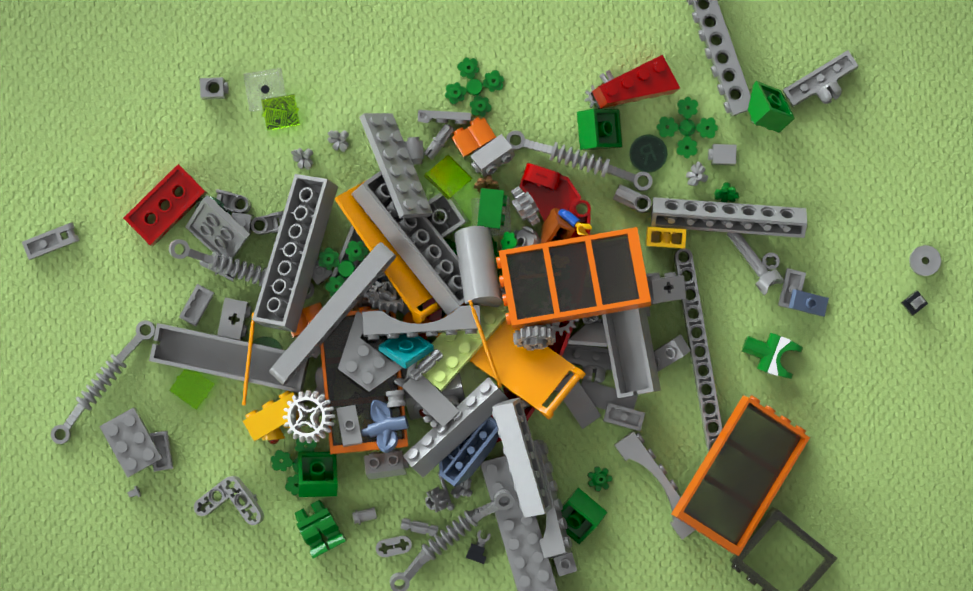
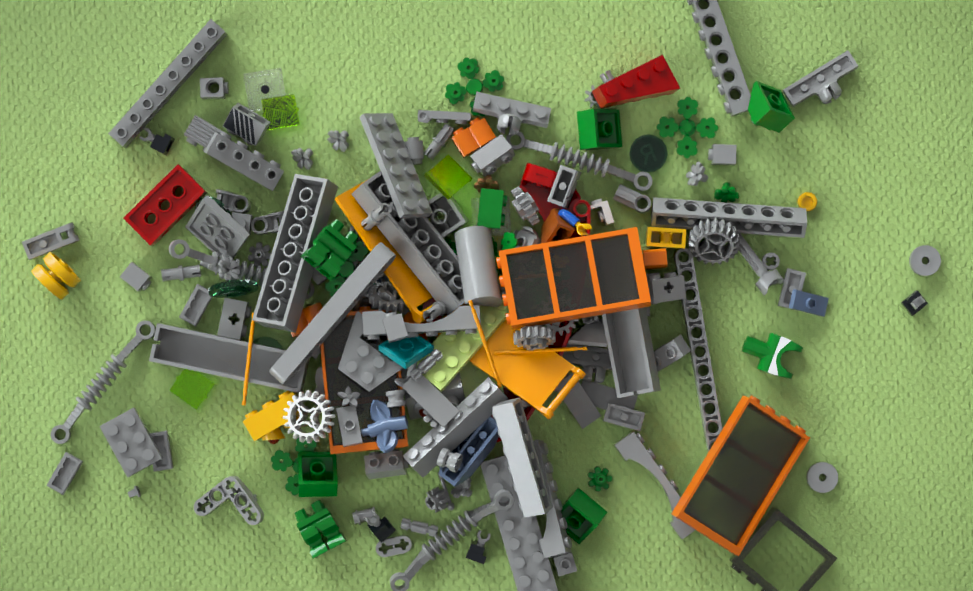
none -> yellow wheel [31,252,81,300]
none -> light grey plate [46,452,83,495]
none -> light grey brick [108,19,227,148]
none -> light grey brick [120,262,152,292]
none -> black piece [139,128,175,156]
none -> light grey pin [161,265,201,282]
none -> light grey brick [184,115,229,151]
none -> light grey brick [204,131,284,191]
none -> clear green gear [208,279,259,298]
none -> light grey plant [218,257,240,281]
none -> light grey brick [223,103,271,146]
none -> light grey plant [248,242,271,267]
none -> green hips [300,219,358,280]
none -> light grey plant [337,386,360,407]
none -> light grey pin [361,203,392,231]
none -> black piece [364,510,396,543]
none -> light grey brick [382,311,408,343]
none -> light grey pin [423,301,446,322]
none -> light grey wheel [437,448,463,473]
none -> light grey plate [472,92,551,136]
none -> light orange piece [494,346,587,355]
none -> light grey brick [547,165,581,208]
none -> white bracket [590,198,614,226]
none -> orange brick [642,248,668,270]
none -> light grey gear [688,217,740,266]
none -> yellow tile [797,192,817,212]
none -> light grey piece [807,462,838,493]

